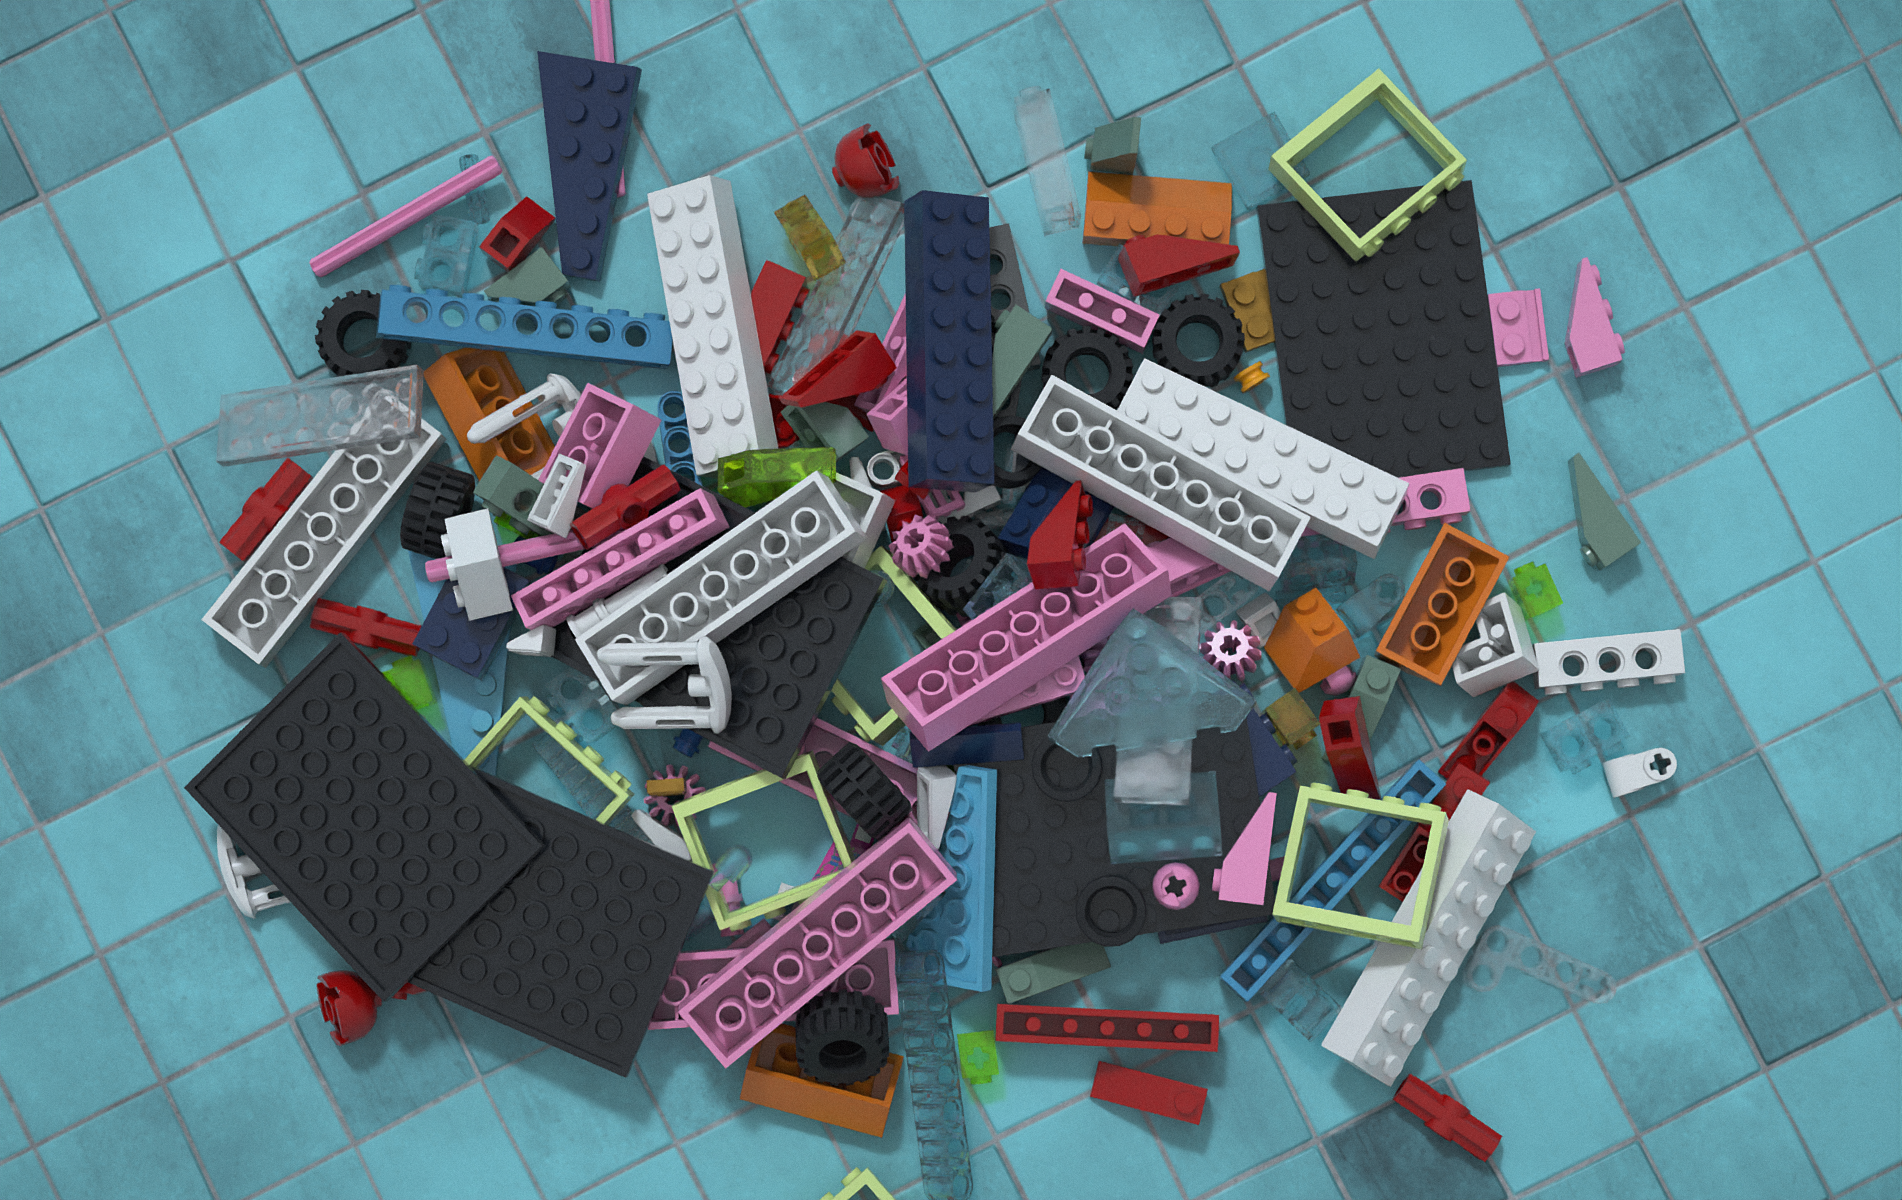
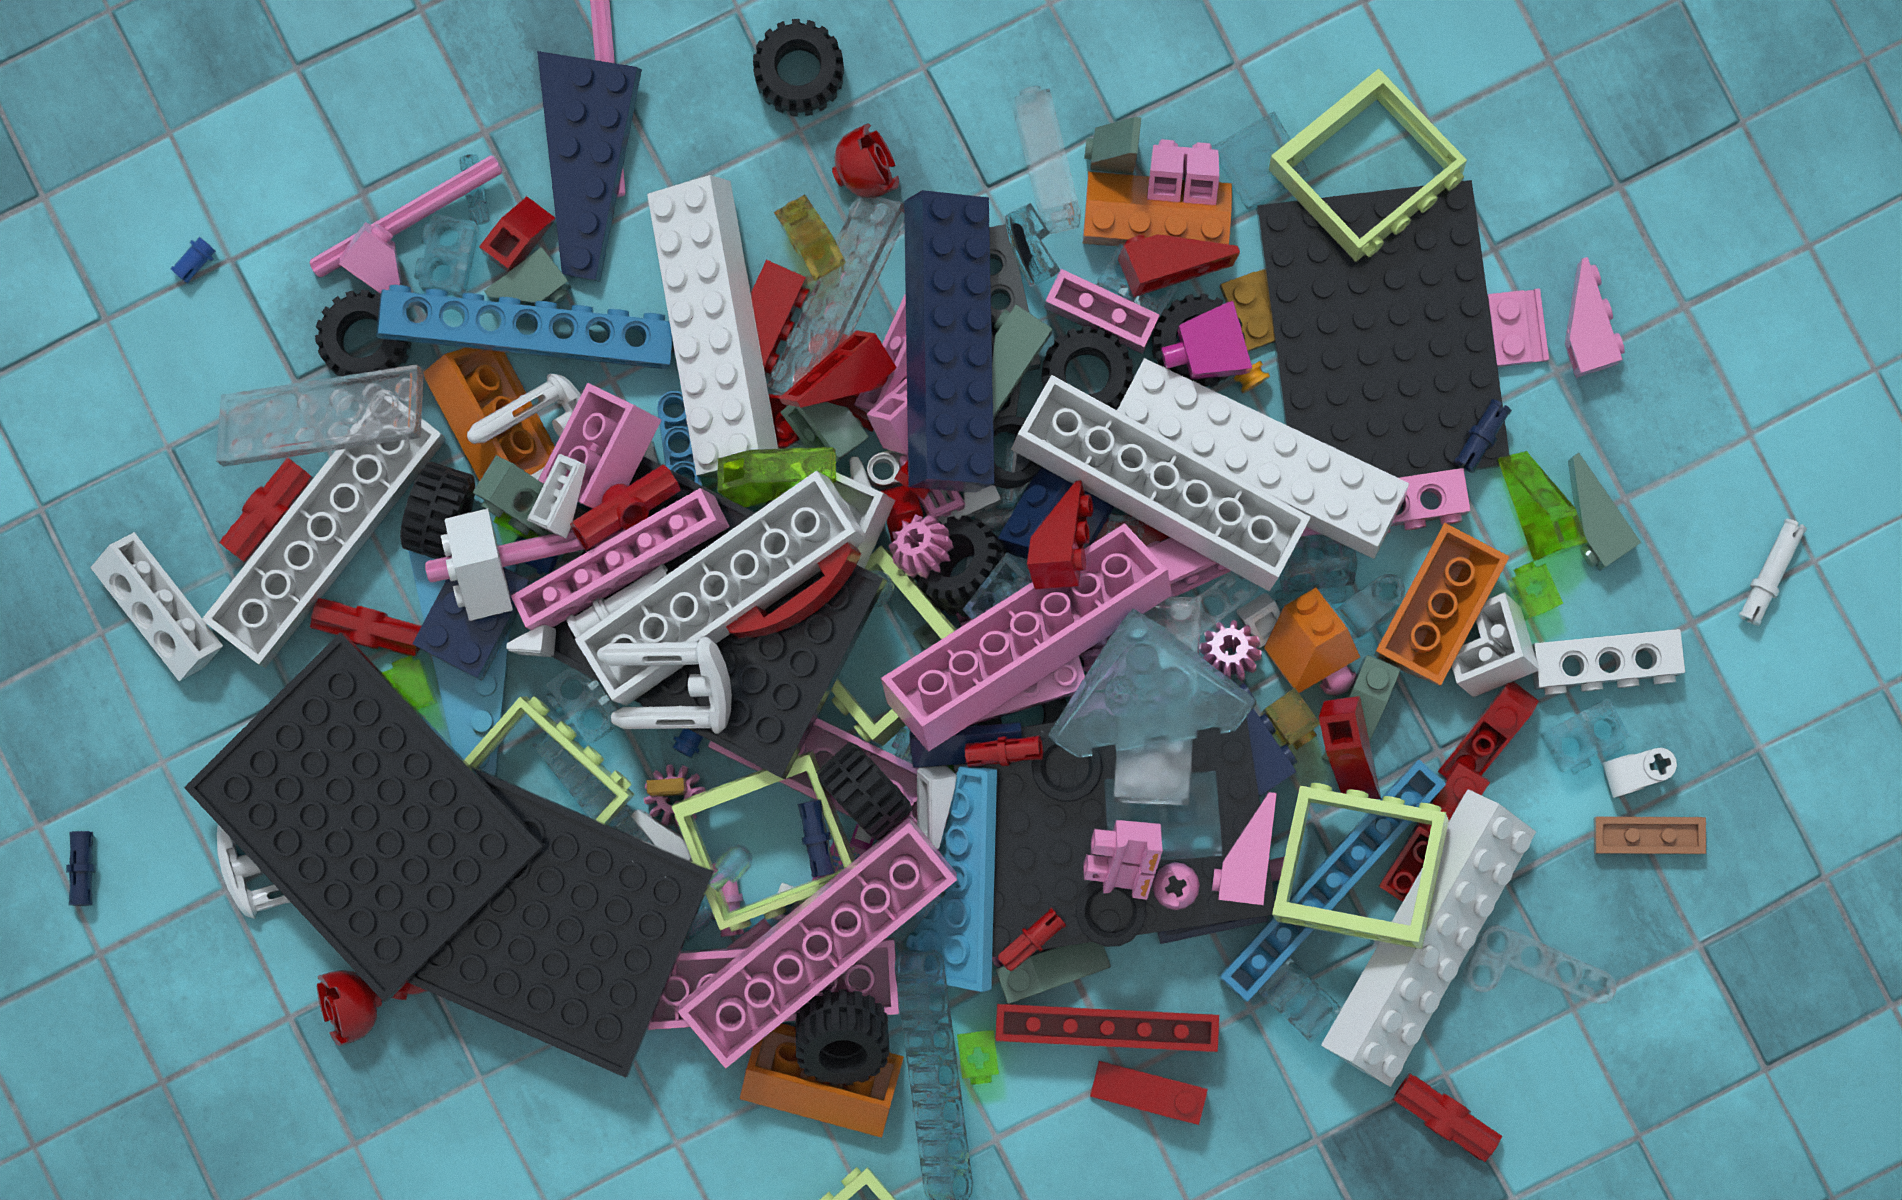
none -> dark blue pin [66,831,96,906]
none -> white brick [90,532,223,681]
none -> blue pin [170,237,216,284]
none -> bright pink slope [339,222,402,294]
none -> red slope [726,542,861,638]
none -> black tyre [753,19,844,117]
none -> dark blue pin [797,799,836,877]
none -> red pin [965,735,1043,767]
none -> red axle [998,908,1067,972]
none -> clear light blue slope [1005,203,1061,287]
none -> bright pink hips [1083,820,1163,900]
none -> bright pink hips [1147,139,1219,205]
none -> dark pink torso [1161,301,1252,379]
none -> dark blue pin [1454,399,1512,473]
none -> clear neon green slope [1498,451,1587,561]
none -> nougat plate [1594,817,1706,854]
none -> white pin [1738,519,1807,626]

